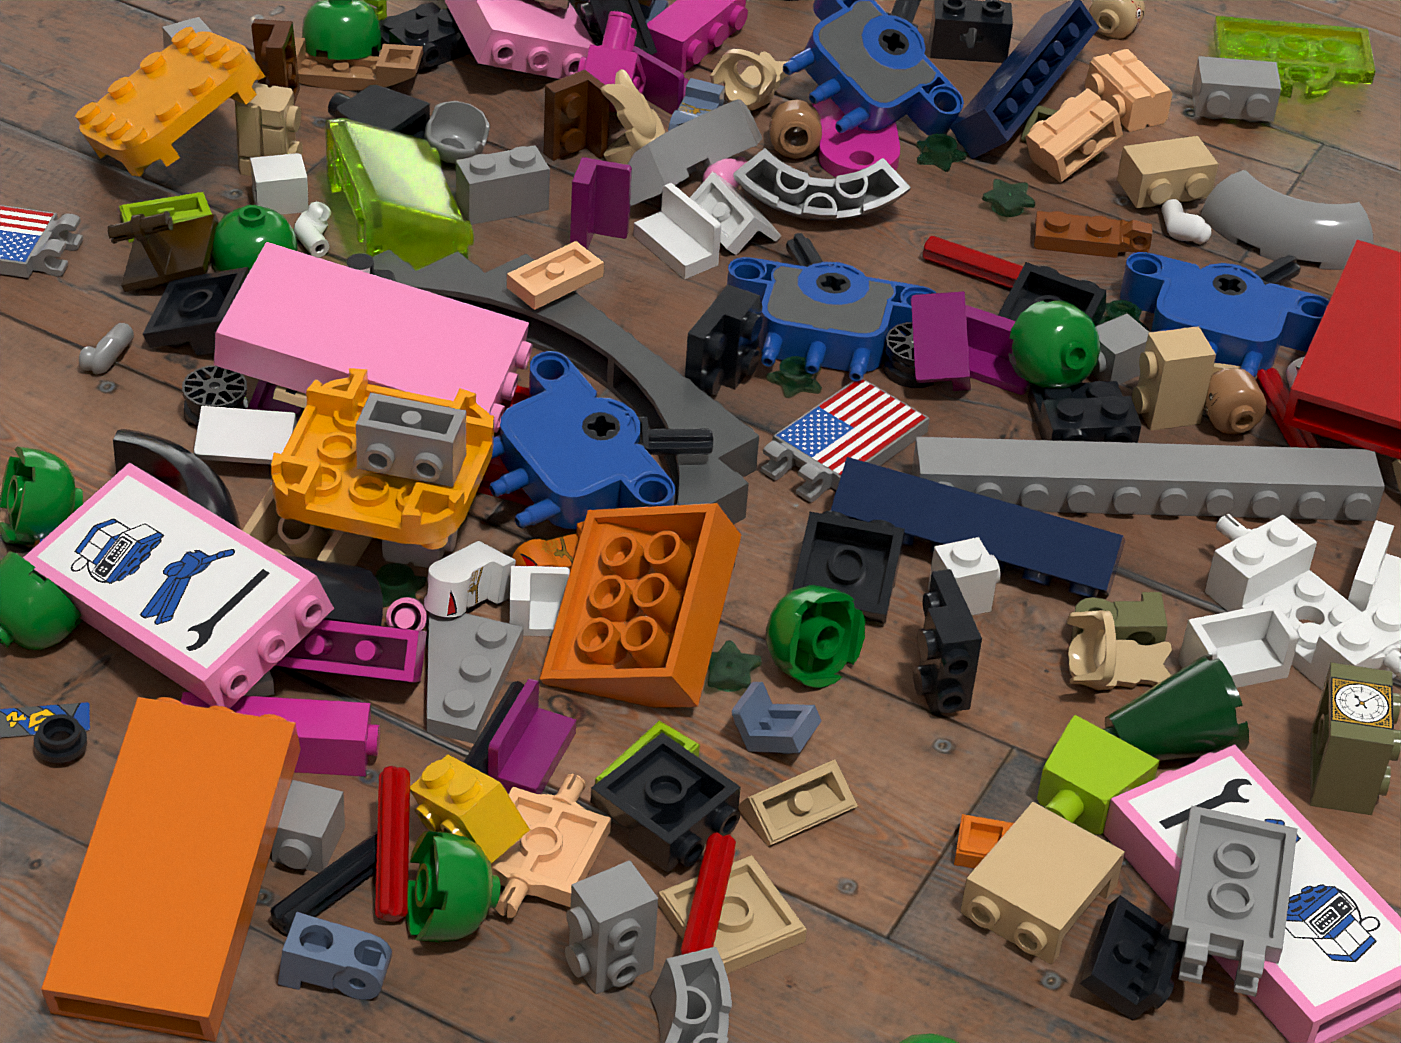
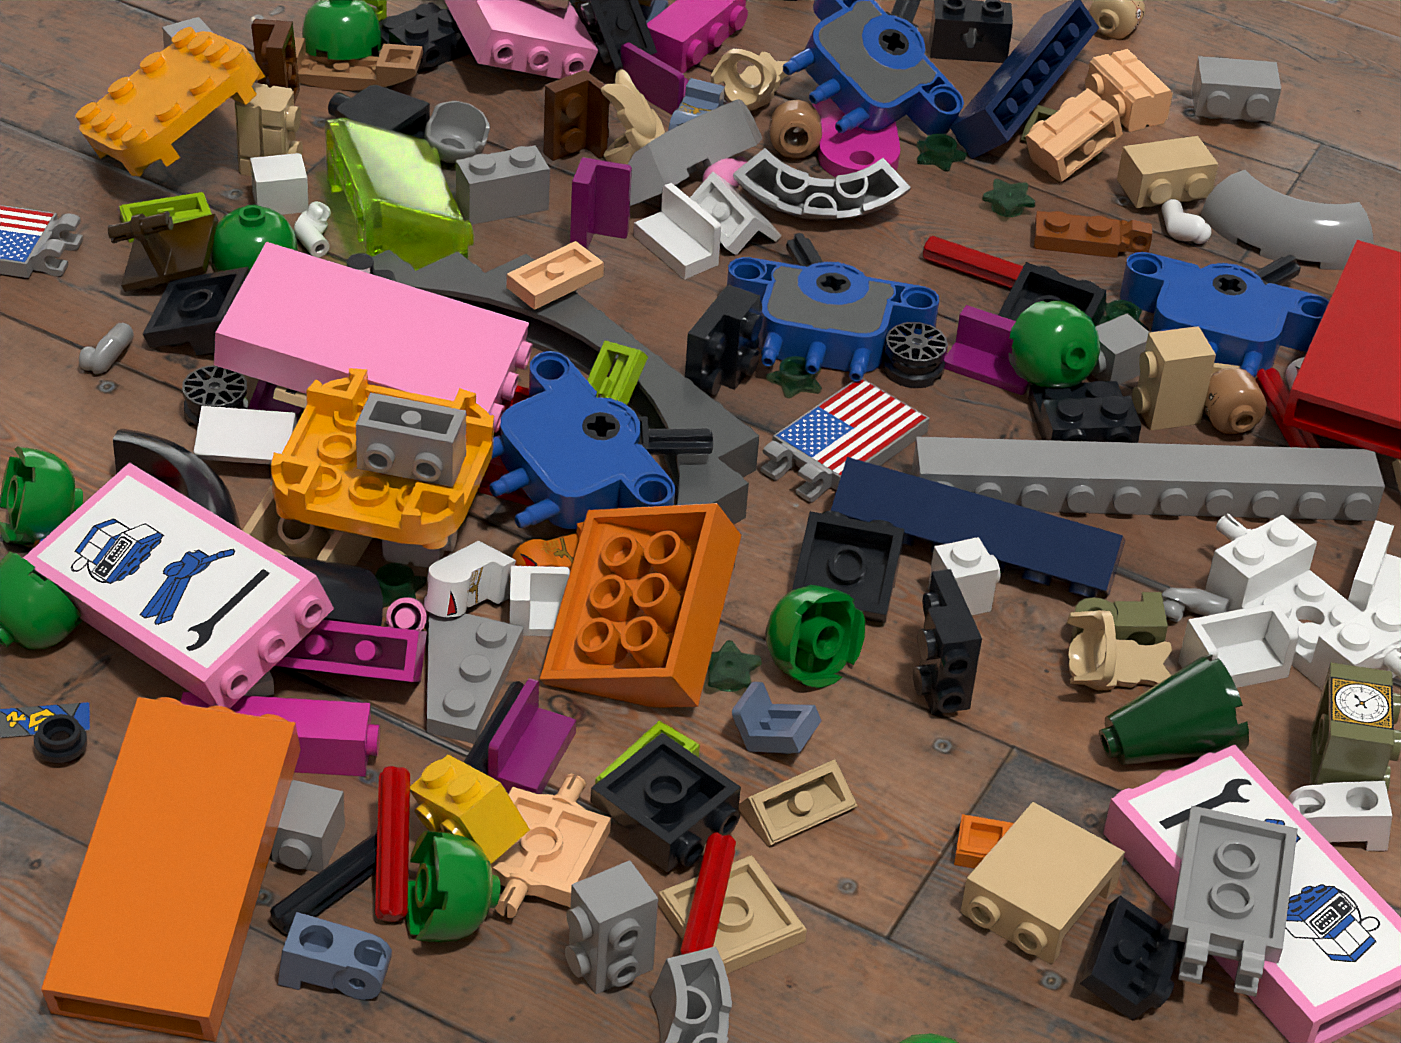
dark pink brick [578,11,646,113] -> none
magenta panel [911,291,971,391] -> none
lime torso [1037,715,1159,835] -> none
clear neon green plate [1213,16,1376,99] -> none
none -> lime tile [587,340,648,405]
none -> light grey arm [1162,588,1230,622]
none -> white leg [1288,781,1392,851]

